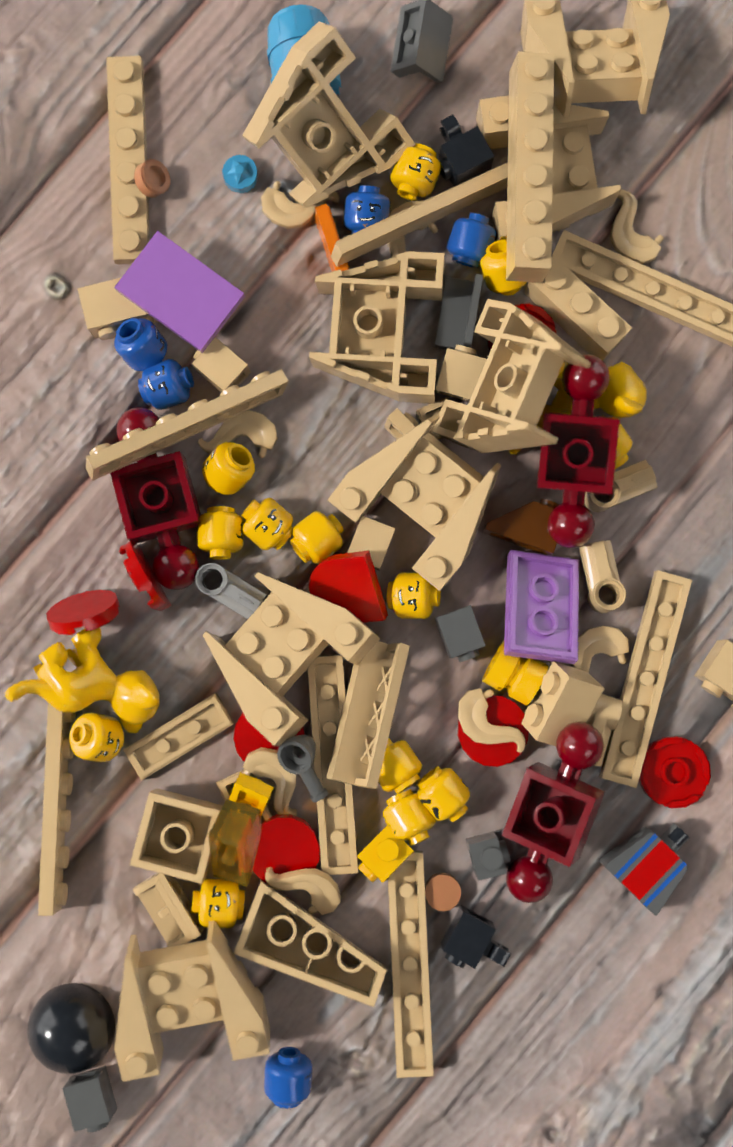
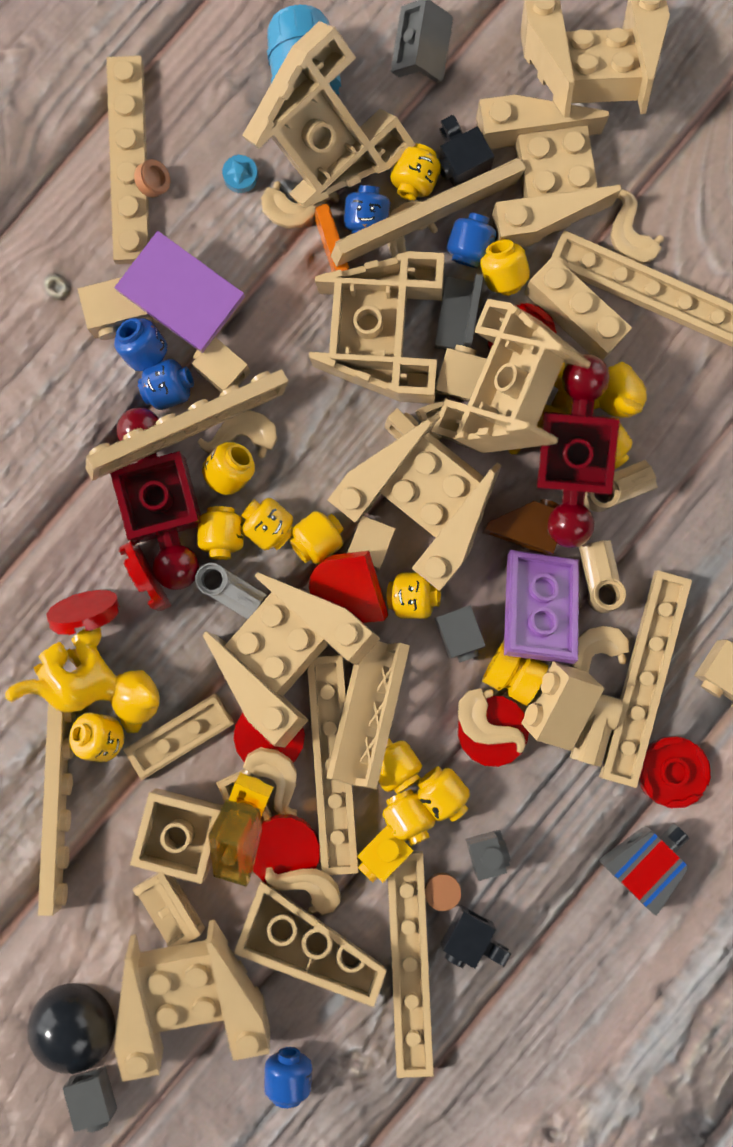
yellow head [191,879,245,929] -> none
dark grey bar [277,734,329,802] -> none
dark red brick [502,722,605,903] -> none
tan brick [506,51,554,282] -> none

